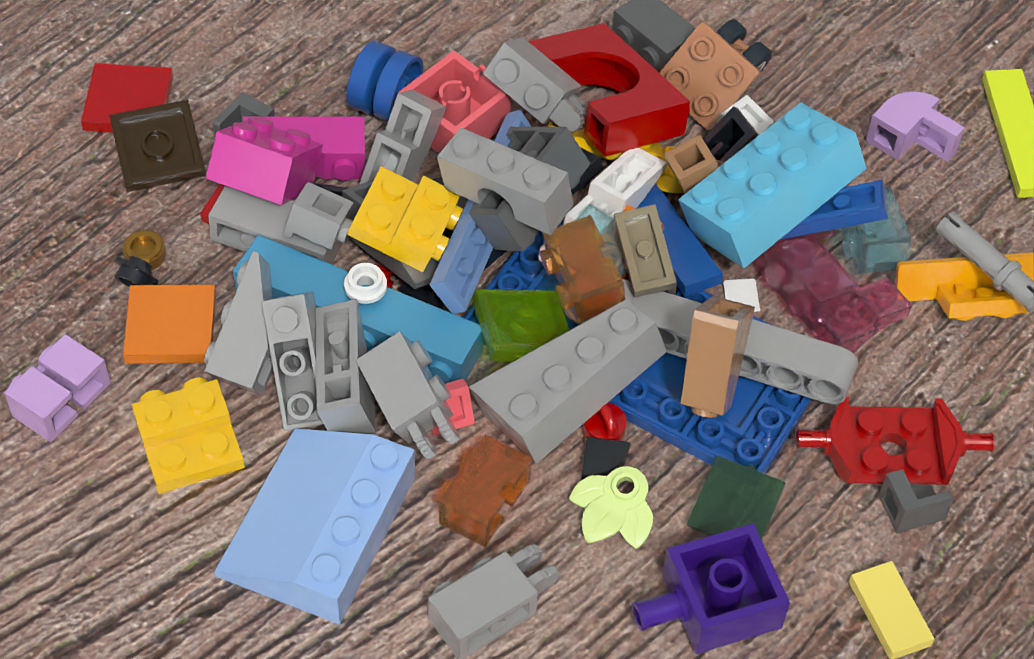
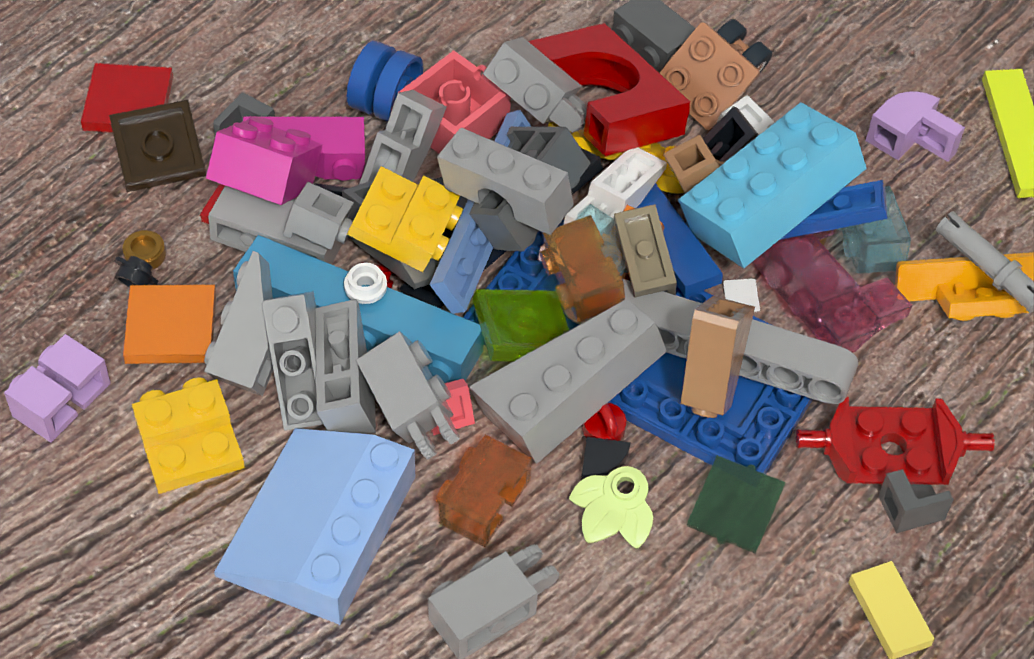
dark purple brick [632,523,790,654] -> none

